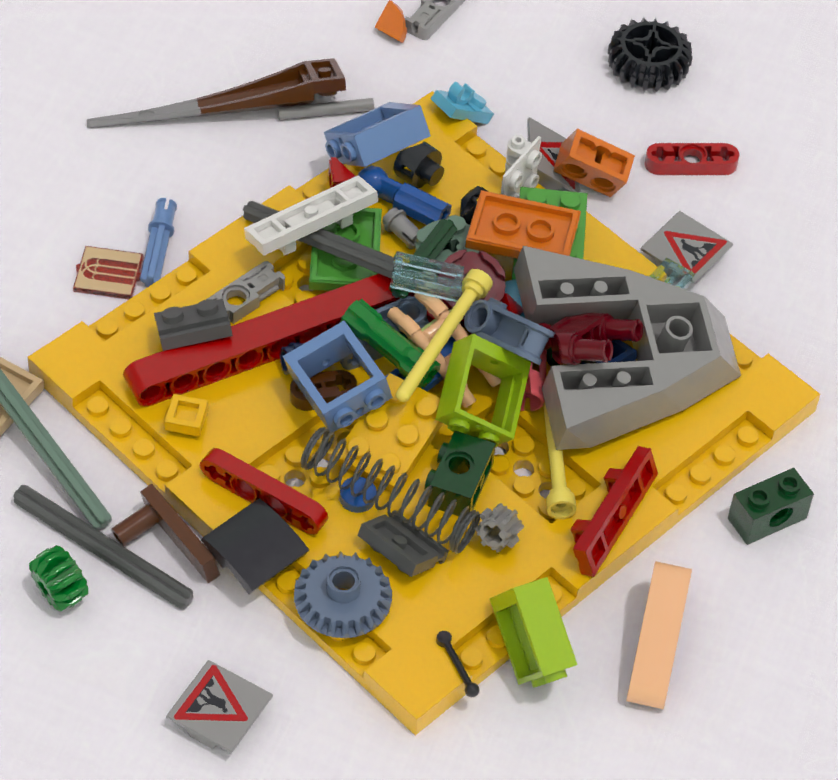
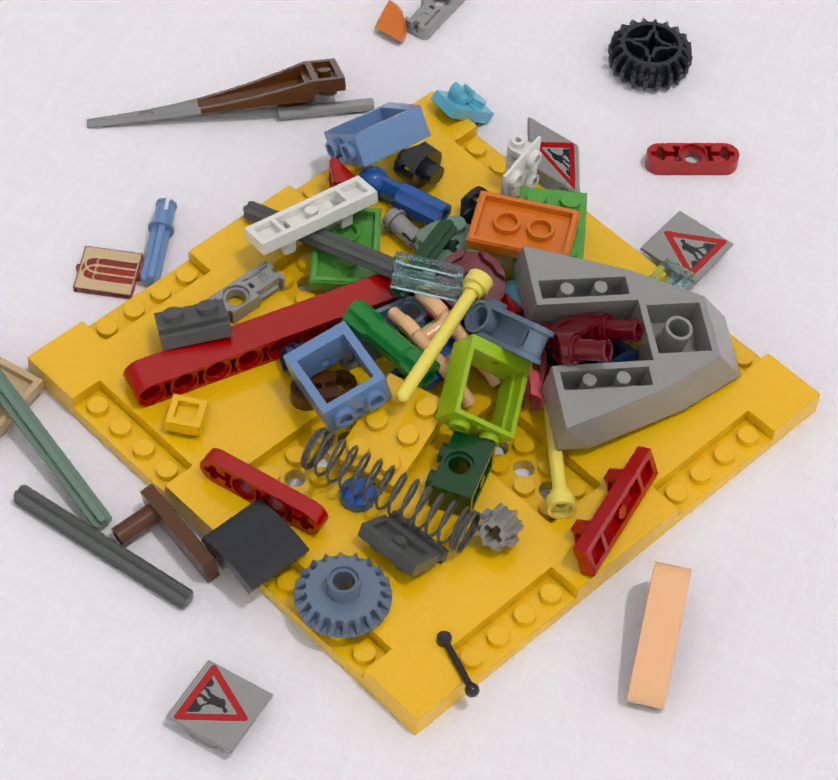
green gear [29,545,89,611] -> none
lime window [490,577,578,688] -> none
orange brick [553,129,635,197] -> none
dark green brick [728,467,814,545] -> none

